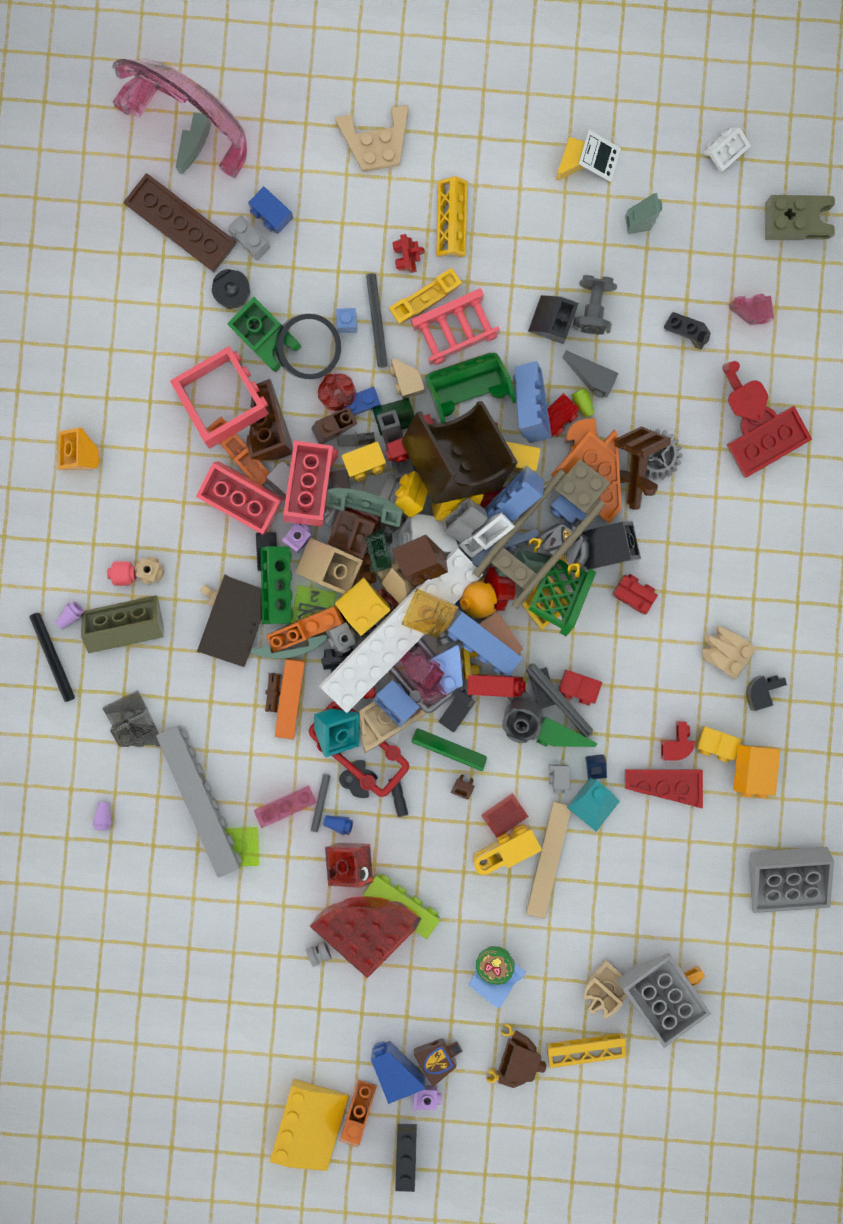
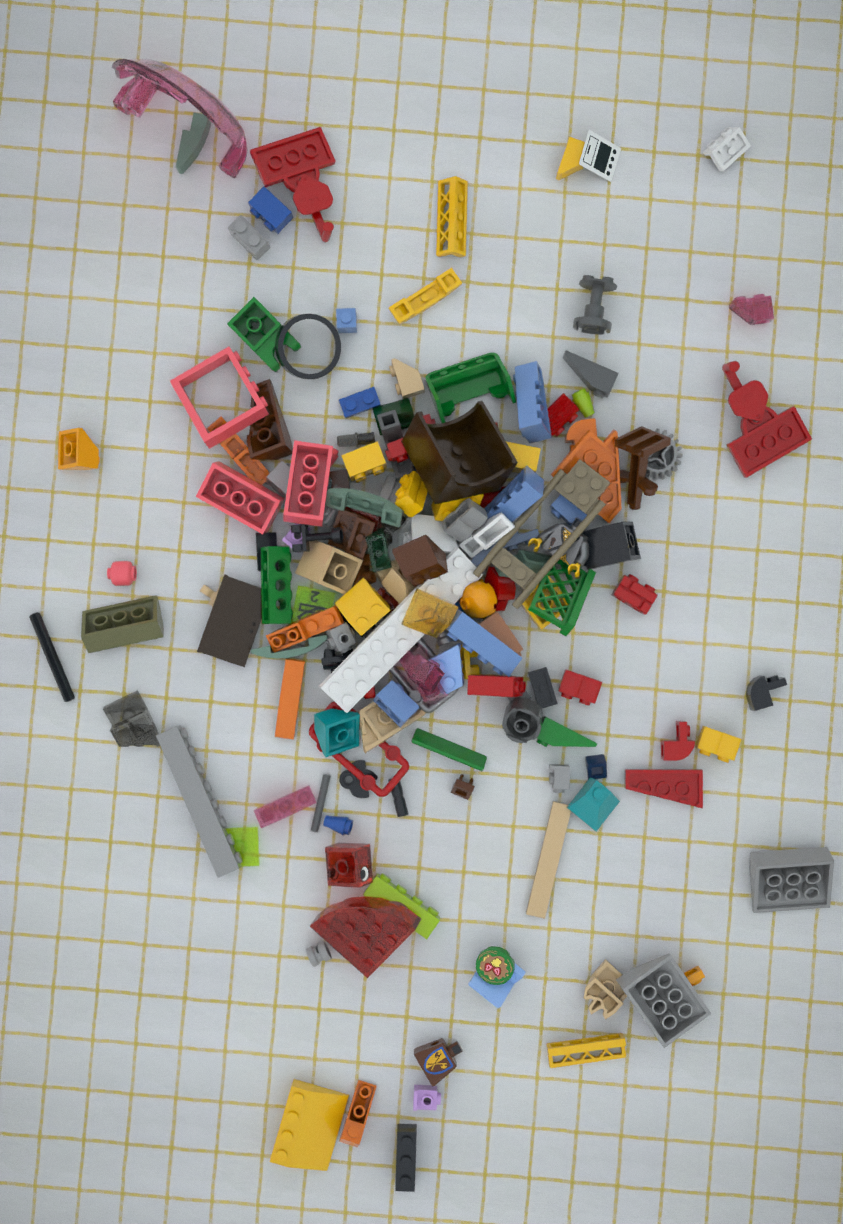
lavender cone [55,601,84,629] -> none
lavender cone [92,802,112,830] -> none
reddish brown tile [123,173,237,273] -> none
tan brick [135,556,164,585] -> none
black plate [212,269,250,309] -> none
reddish brown pin [265,673,281,713] -> none
reddish brown slope [311,407,358,444] -> none
clear red plate [318,374,356,411] -> none
tan wing [335,105,408,172] -> none
dark grey axle [366,273,388,368] -> none
blue slope [371,1041,425,1104] -> none
red hips [392,234,425,273] -> none
coral fence [411,288,500,365] -> none
black bracket [439,689,476,732] -> none
yellow brick [473,824,542,875] -> none
clear red plate [481,793,529,838] -> none
reddish brown torso [486,1023,546,1088] -> none
dark grey axle [526,663,593,737] -> none
black slope [528,295,579,344] -> none
sand green slope [625,193,662,234] -> none
black bracket [664,312,711,350] -> none
tan plate [702,625,757,680] -> none
light orange brick [733,745,781,799] -> none
olive brick [765,195,835,240] -> none
none -> red plate [250,127,336,242]
none -> black bar [291,524,343,552]

